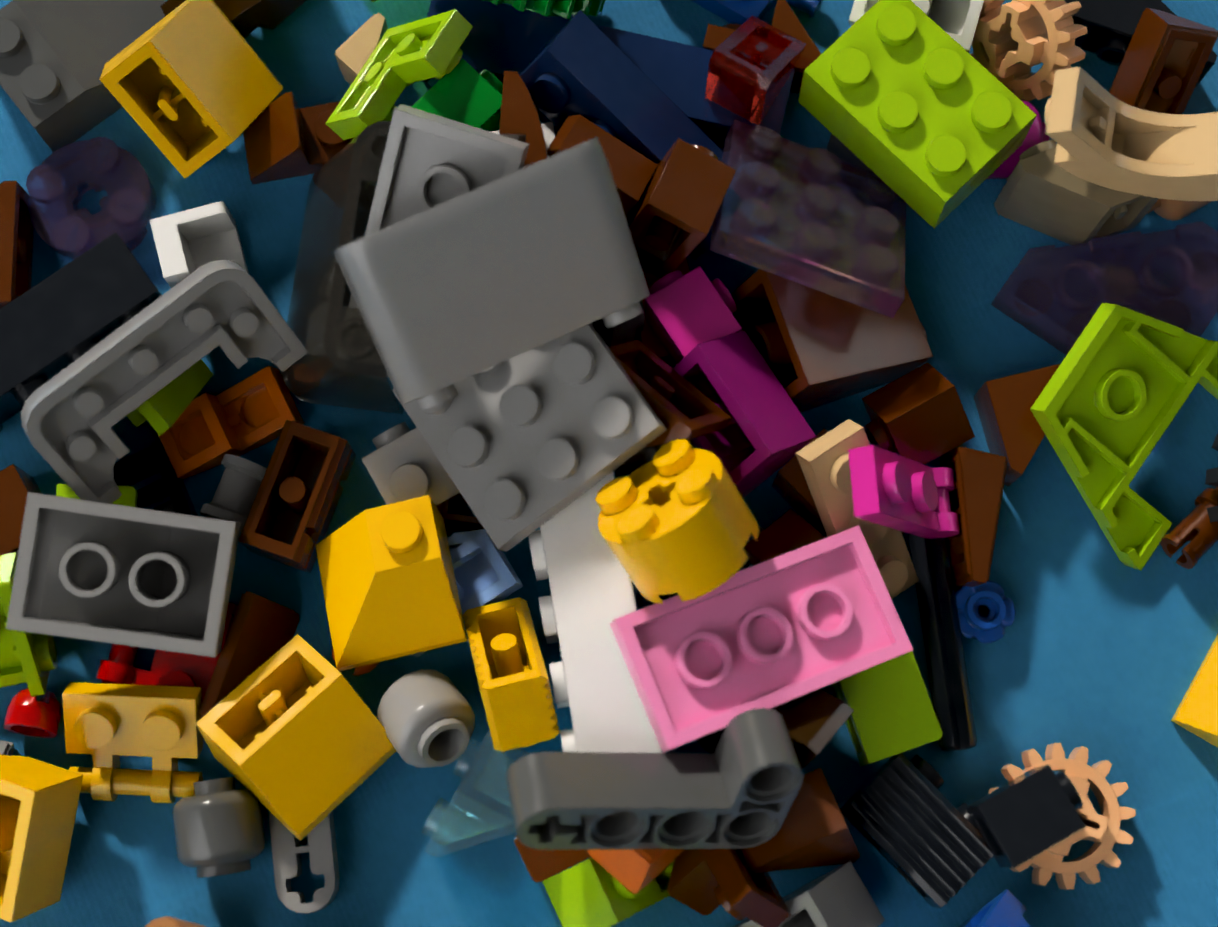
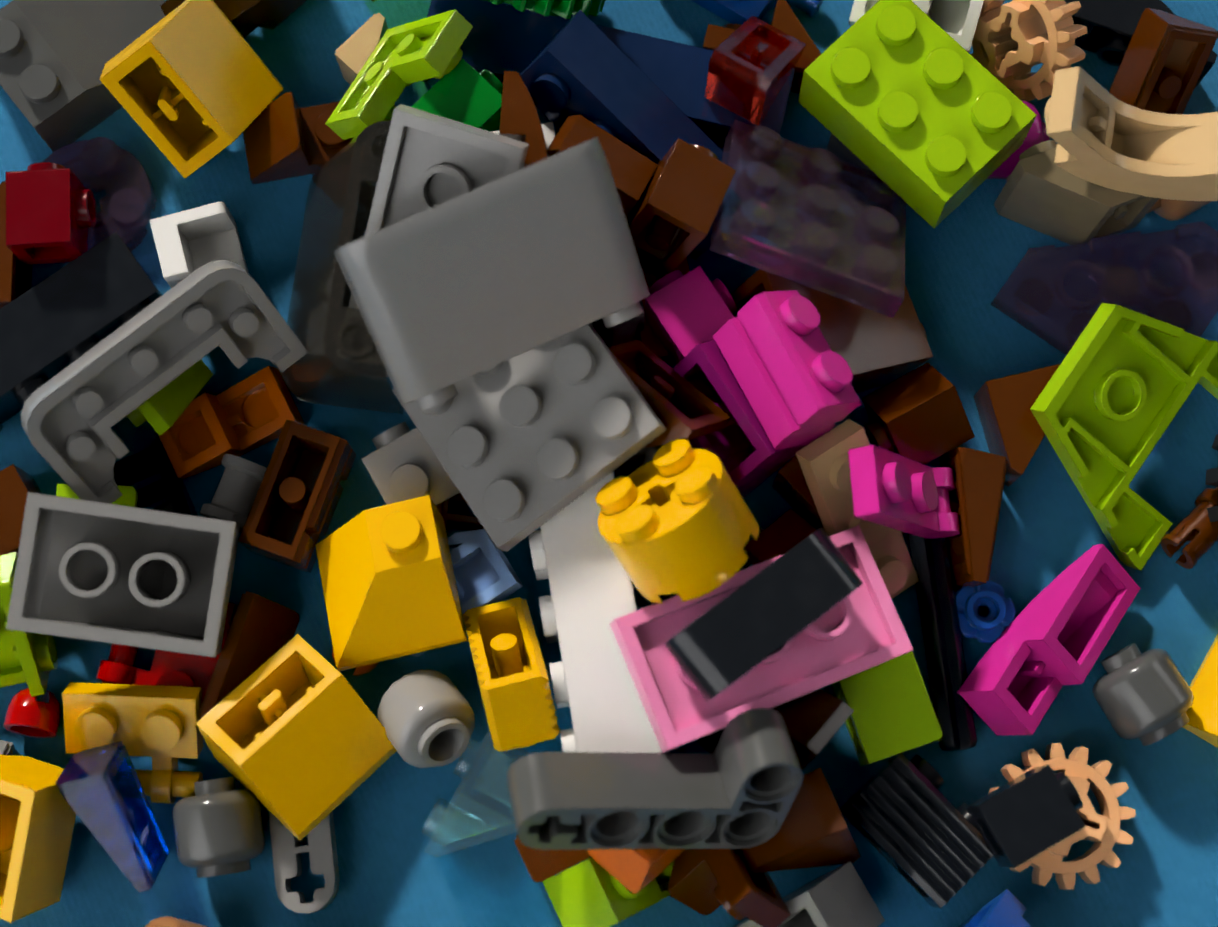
none -> dark red brick [6,162,97,265]
none -> clear blue slope [56,741,169,892]
none -> black beam [665,527,863,701]
none -> dark pink brick [713,290,862,450]
none -> dark pink slope [958,544,1141,736]
none -> dark grey head [1093,643,1194,746]

